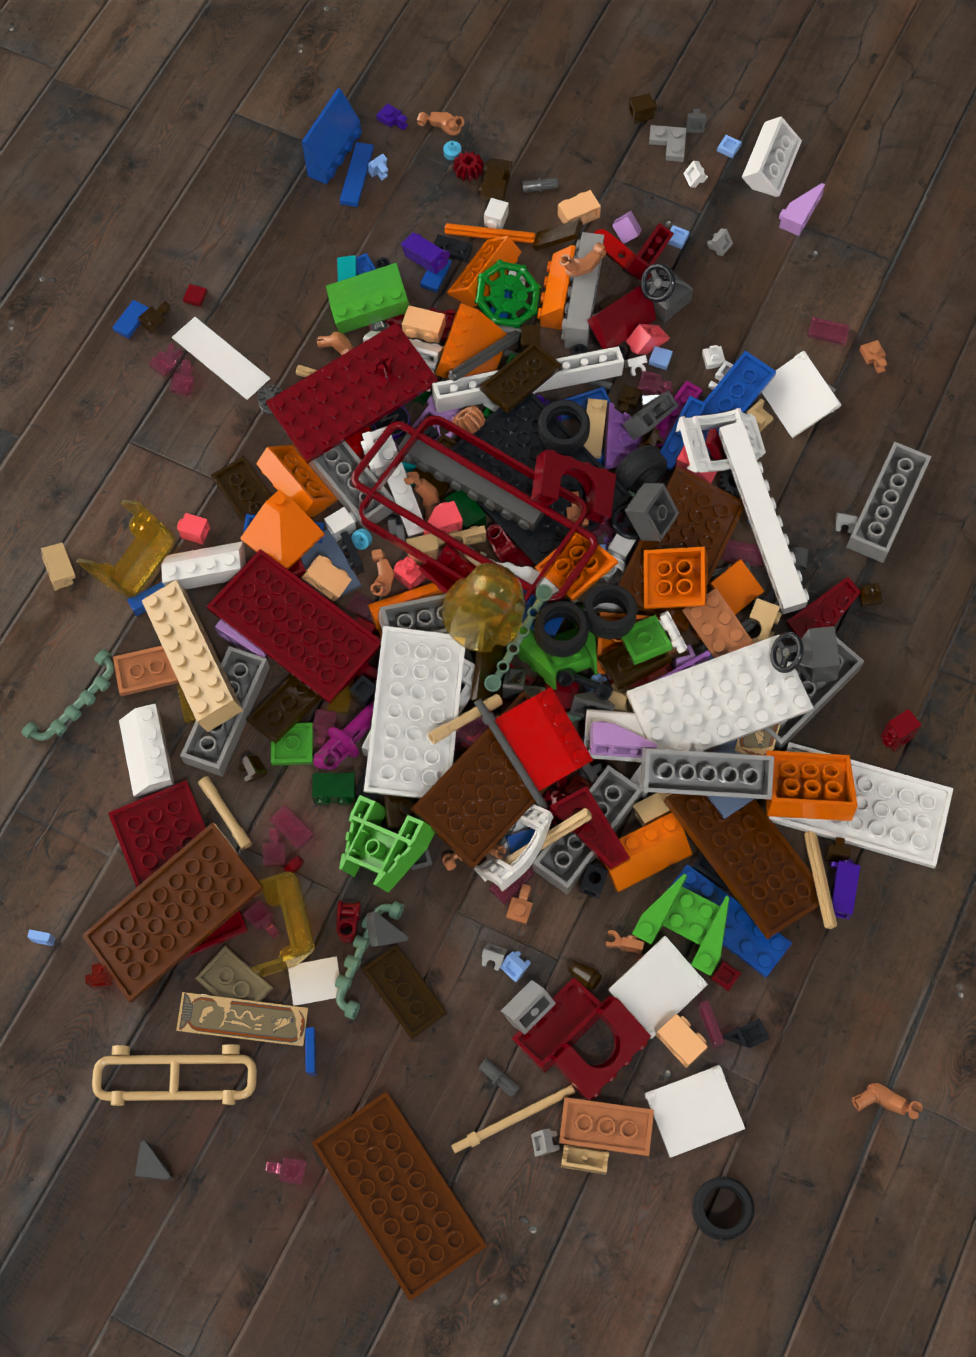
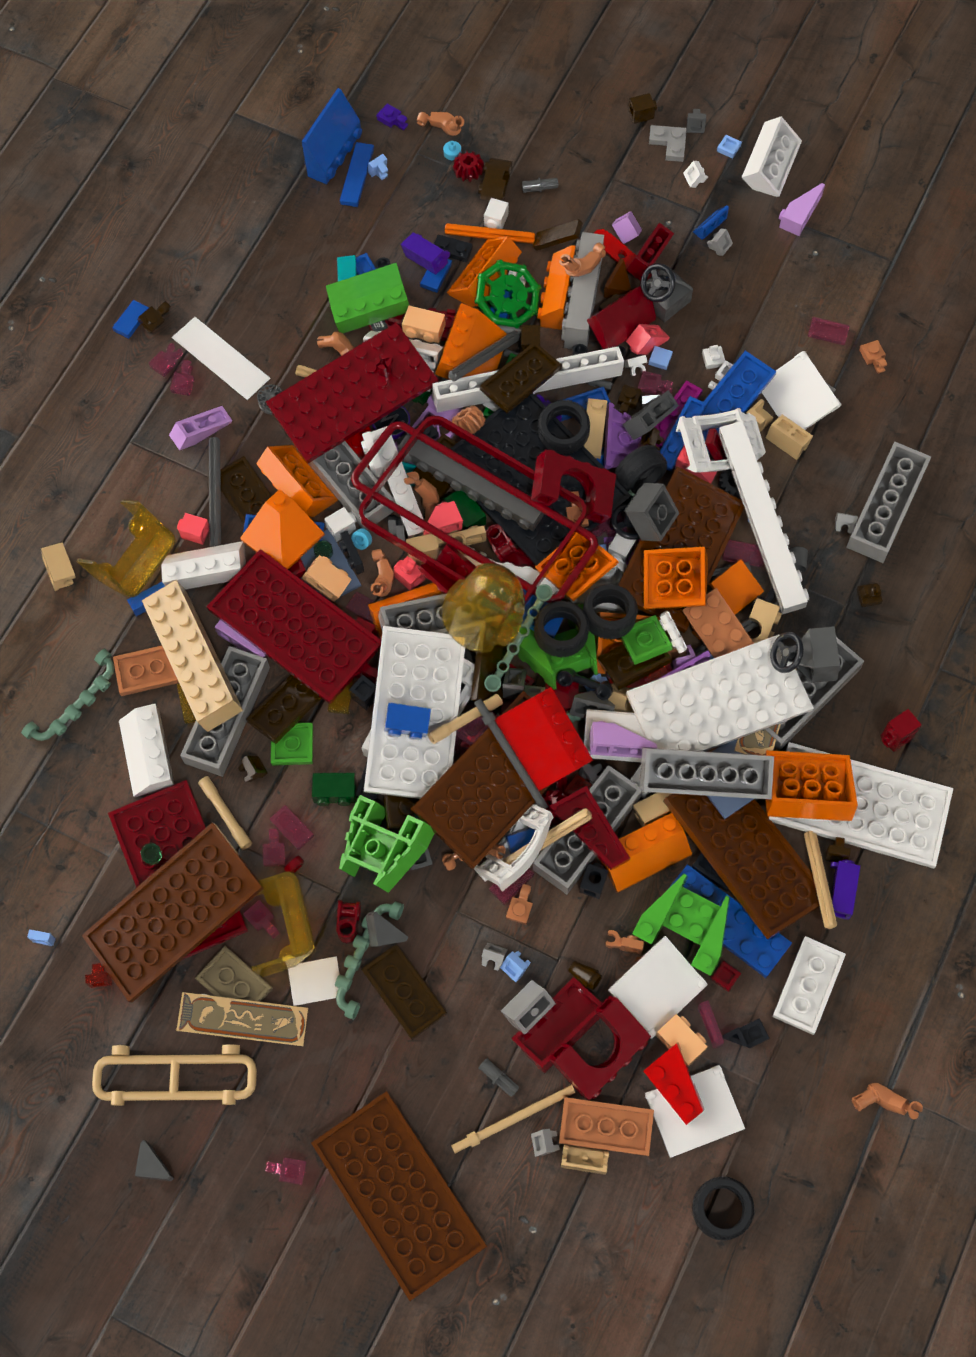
dark red tile [183,284,208,307] -> none
blue tile [305,1027,317,1076] -> none
clear pink plate [312,709,337,748] -> none
magenta piece [313,698,375,770] -> none
light nougat brick [558,190,601,225] -> none
light blue tile [668,225,690,249] -> none
dark red wing [785,577,861,639] -> none
none -> clear green tile [140,843,163,865]
none -> lavender slope [169,406,232,450]
none -> dark grey axle [209,437,221,547]
none -> clear green tile [313,541,333,559]
none -> blue brick [384,703,431,740]
none -> reddish brown slope [604,258,631,298]
none -> red wing [644,1042,705,1125]
none -> blue slope [693,205,729,240]
none -> tan hinge [766,414,813,460]
none -> white plate [772,936,846,1035]

